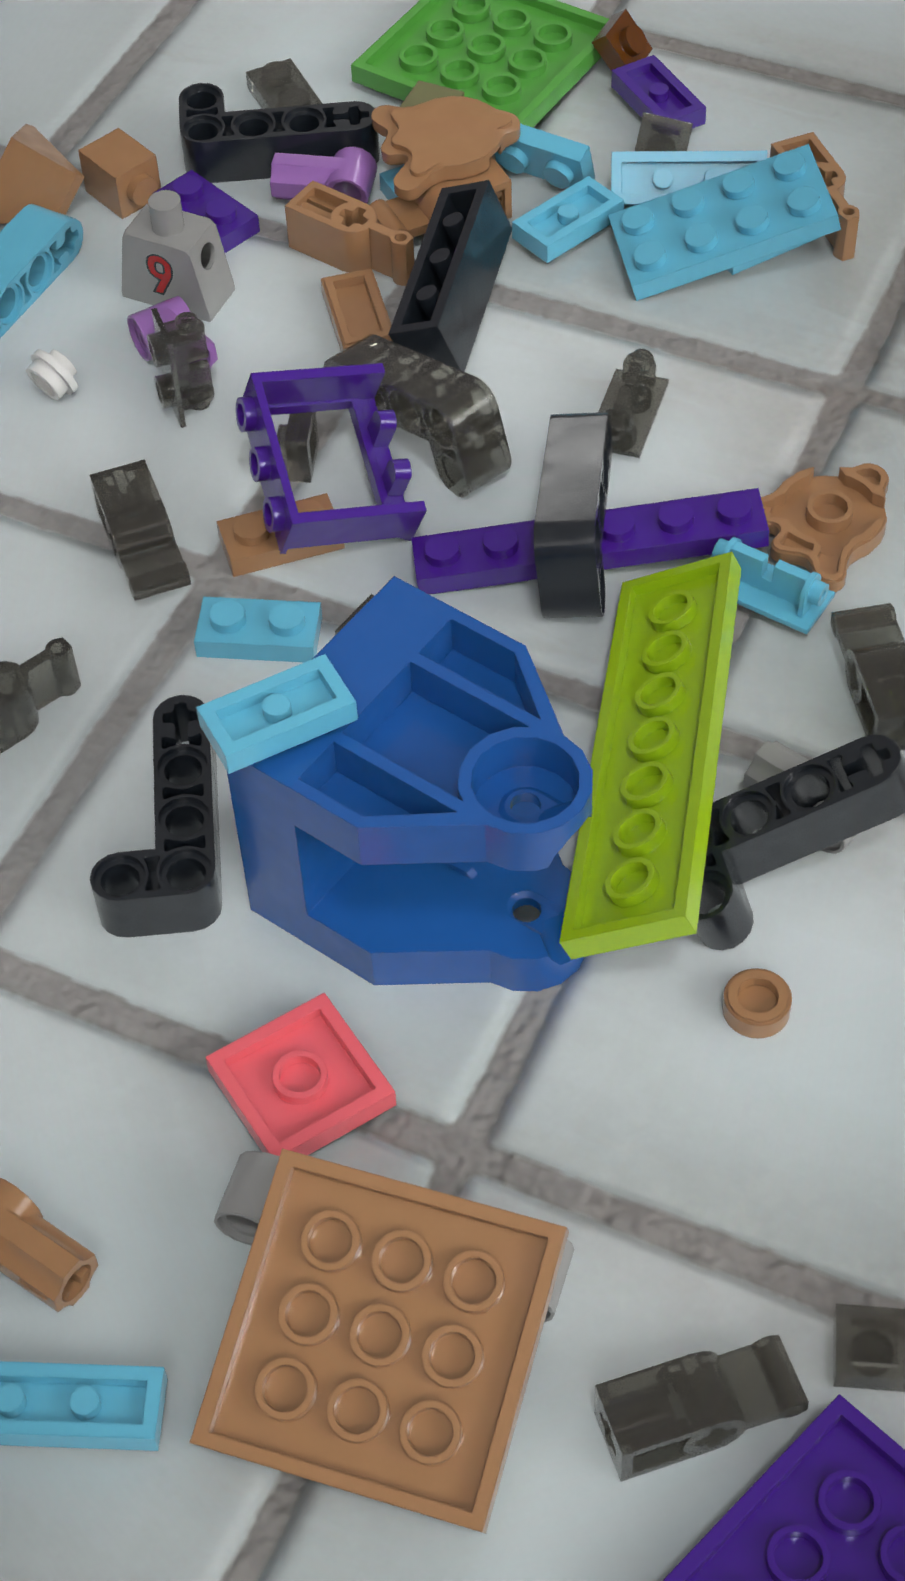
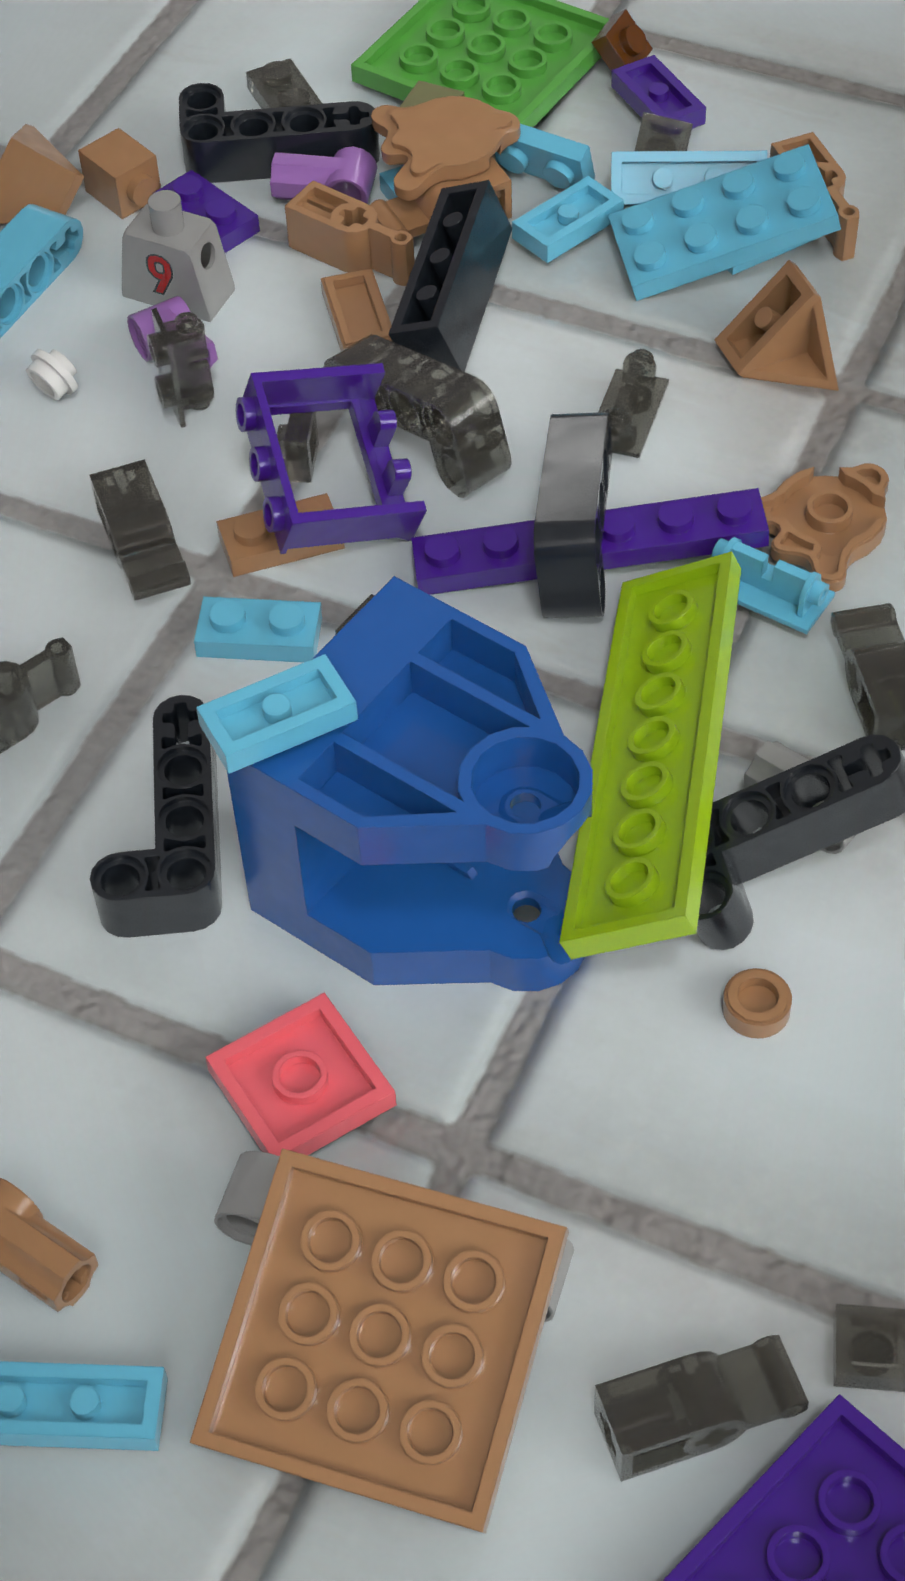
none -> medium nougat slope [714,260,839,391]

